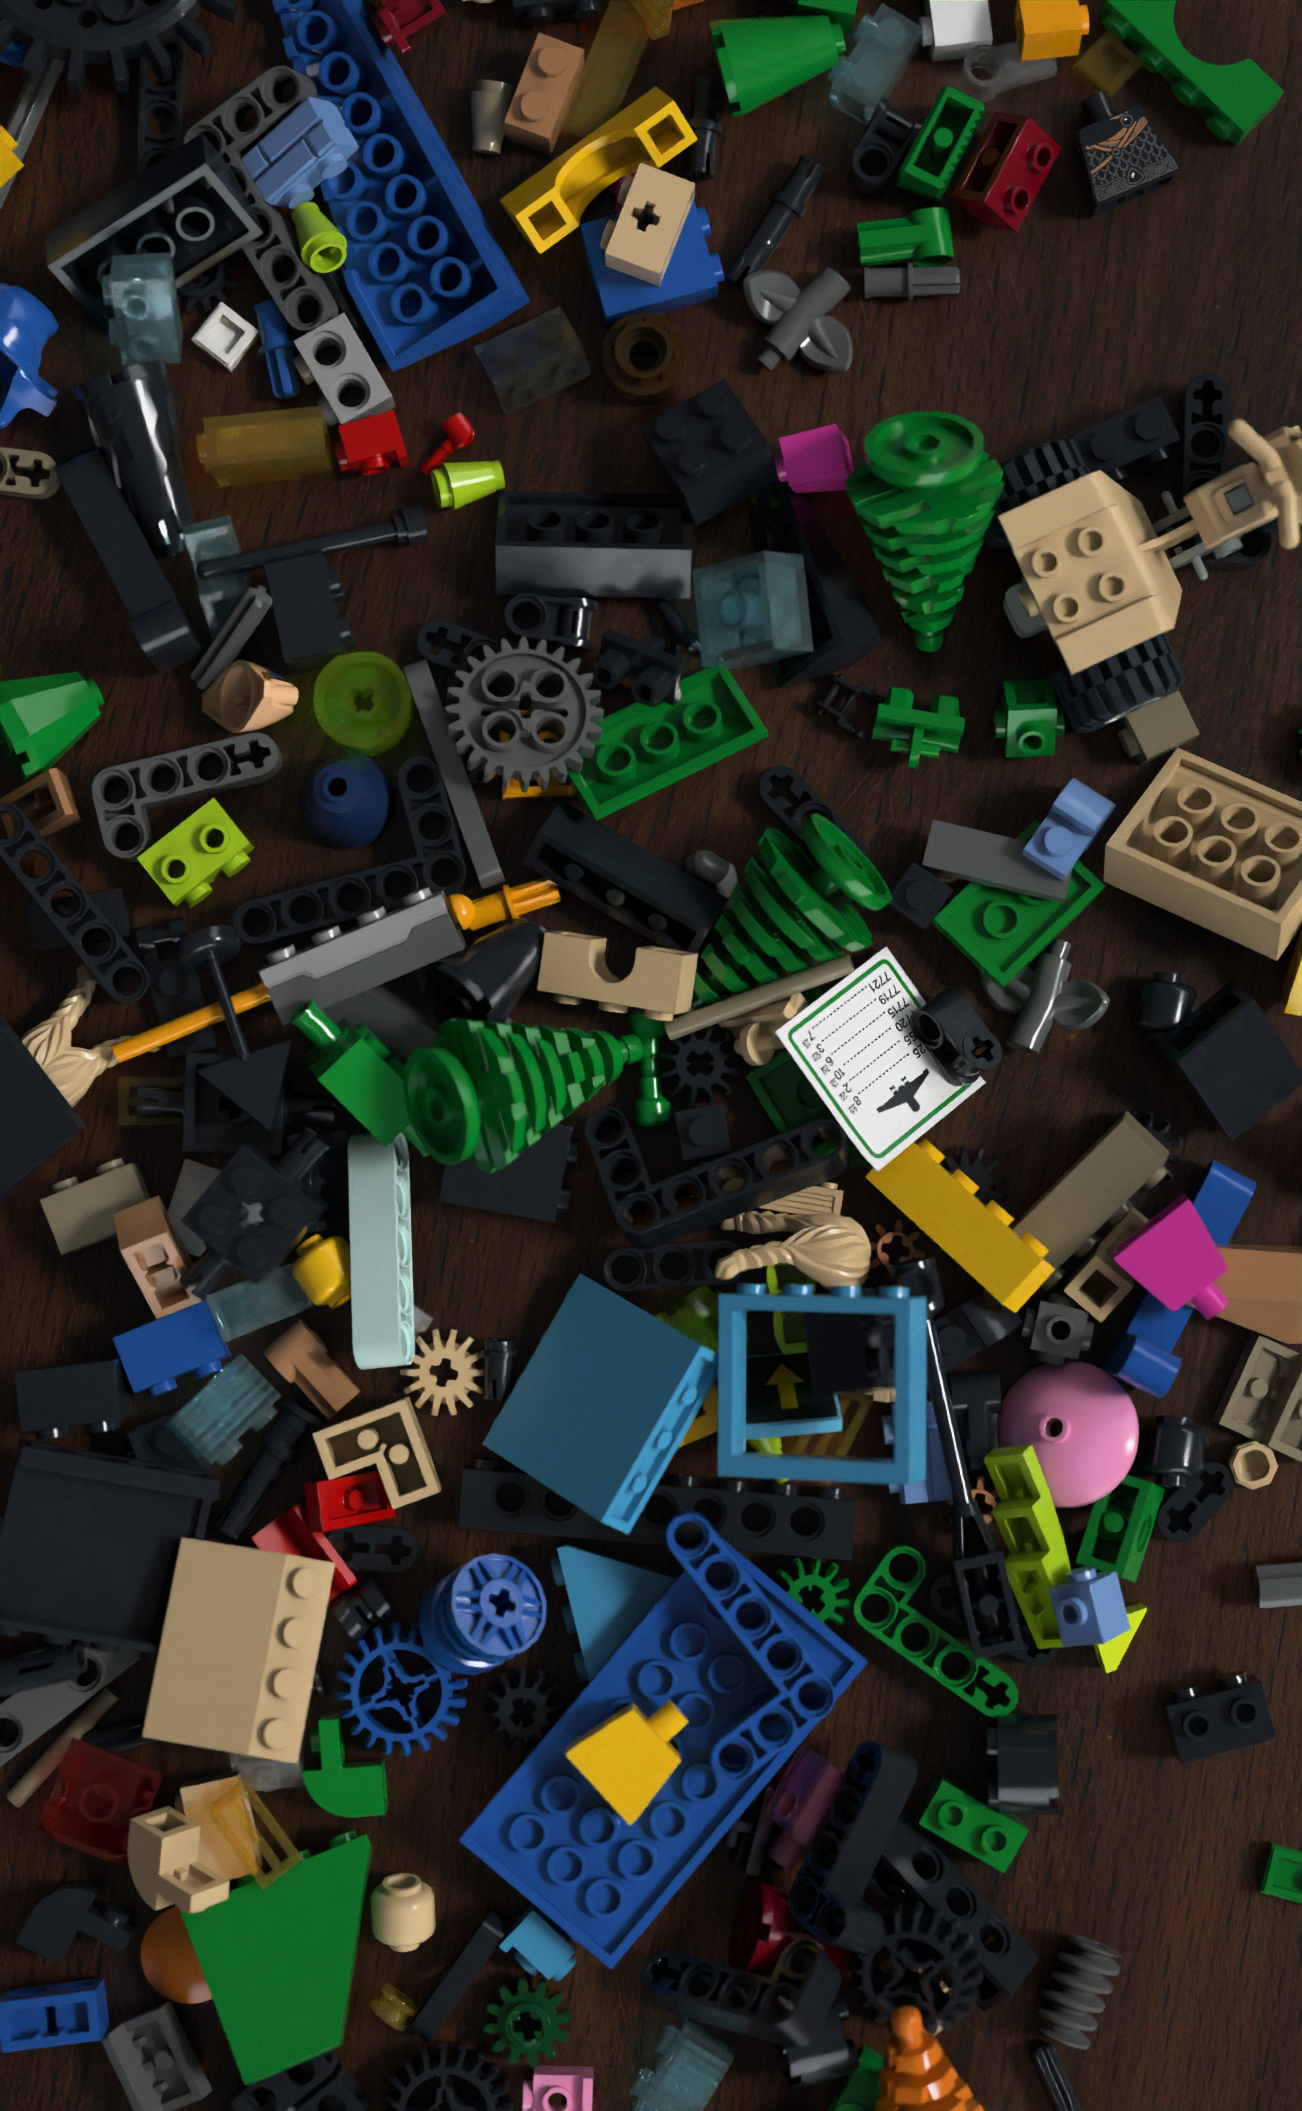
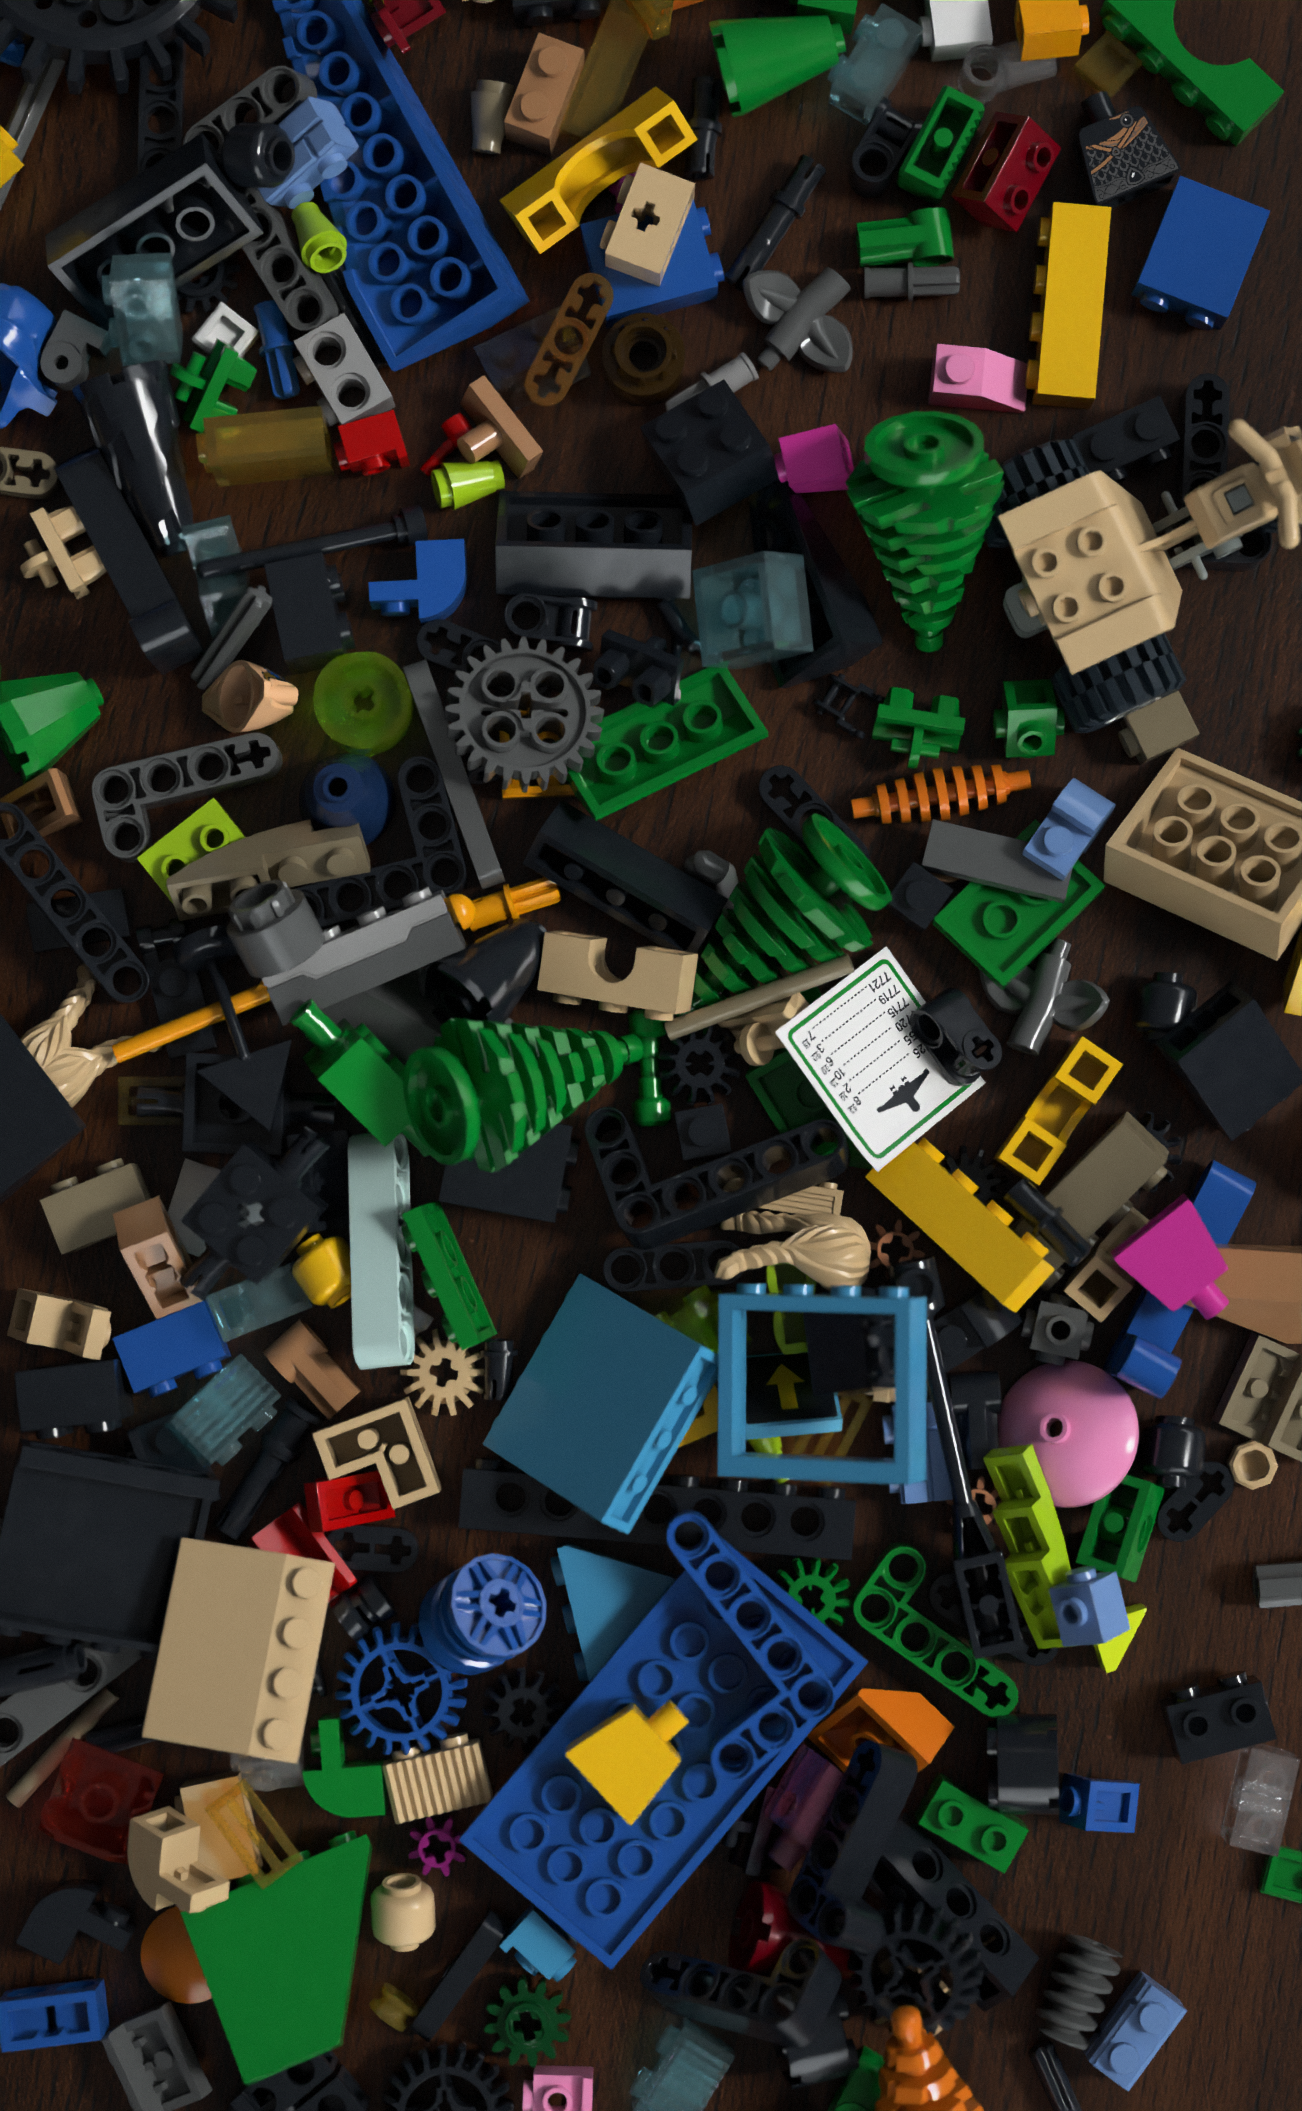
none -> tan brick [7,1288,111,1360]
none -> tan hips [20,505,107,599]
none -> dark grey leg [40,309,114,391]
none -> dark tan slope [167,820,370,921]
none -> green hips [169,338,257,433]
none -> black head [221,122,295,188]
none -> dark grey piece [226,880,325,978]
none -> blue brick [368,539,468,626]
none -> tan brick [382,1732,493,1824]
none -> green plate [401,1200,498,1351]
none -> magenta gear [408,1815,467,1877]
none -> medium nougat tile [457,375,543,479]
none -> clear orange beam [524,273,614,407]
none -> light grey axle [665,352,759,411]
none -> orange slope [807,1688,955,1773]
none -> orange piece [851,764,1031,824]
none -> bright pink slope [928,344,1027,414]
none -> yellow arch [993,1036,1123,1186]
none -> black axle [1004,1177,1091,1267]
none -> yellow brick [1025,202,1111,409]
none -> blue bracket [1059,1773,1140,1833]
none -> medium blue brick [1082,1970,1187,2092]
none -> blue brick [1131,175,1270,330]
none -> clear brick [1220,1744,1300,1857]

